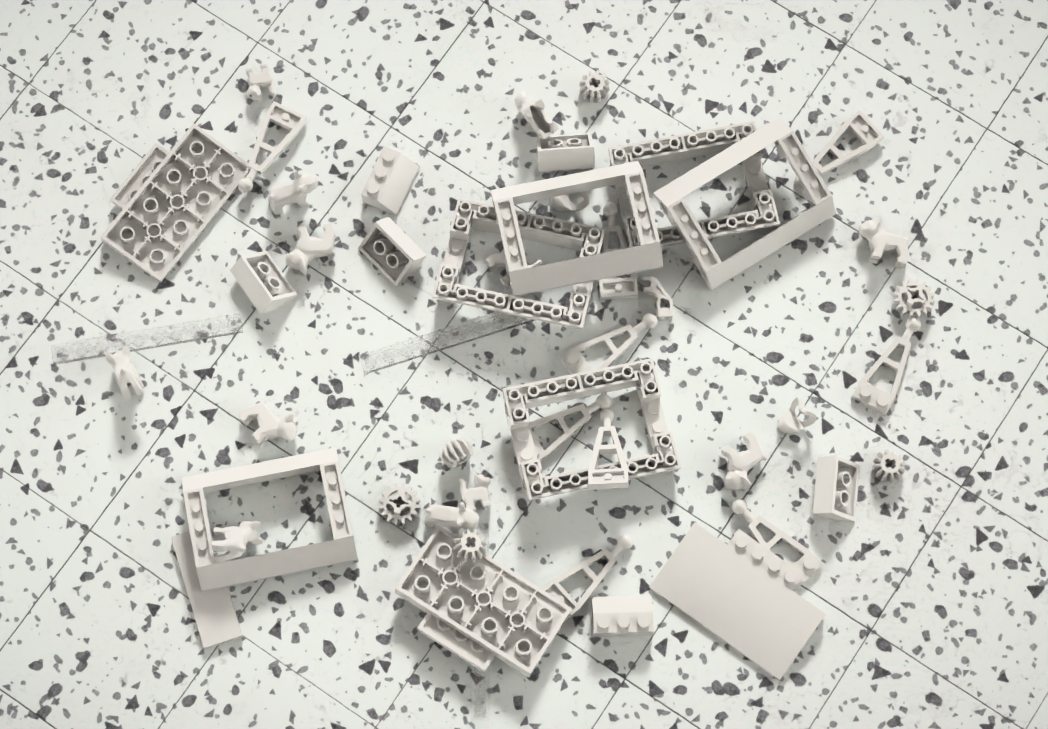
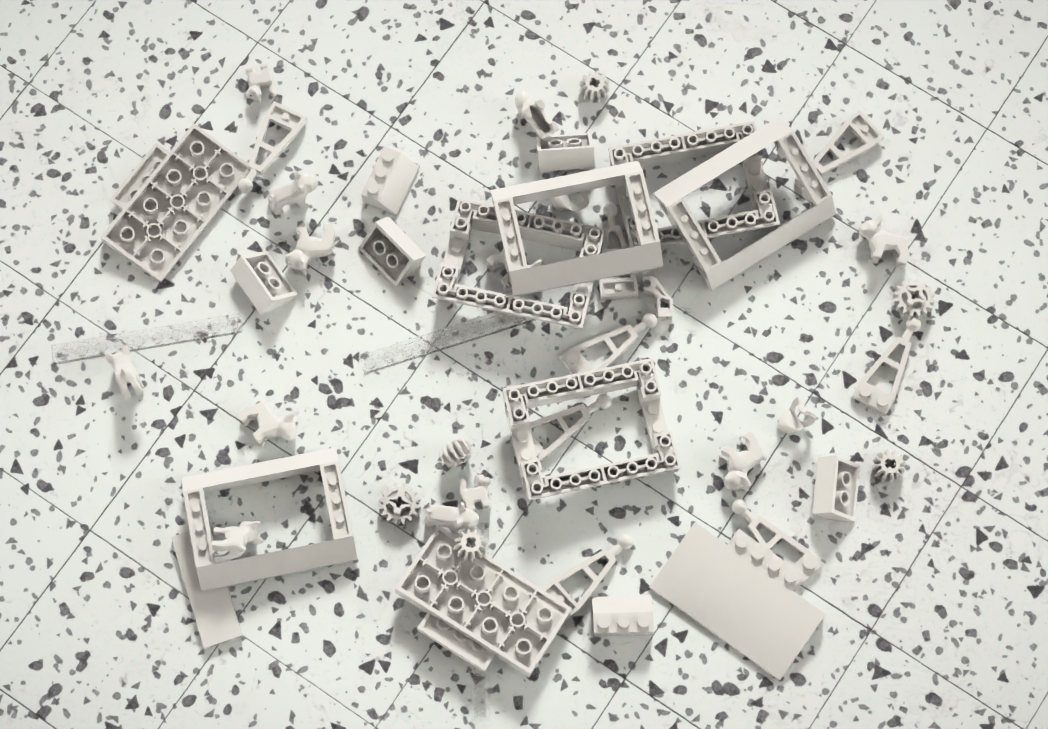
white plate [588,408,629,490] -> none

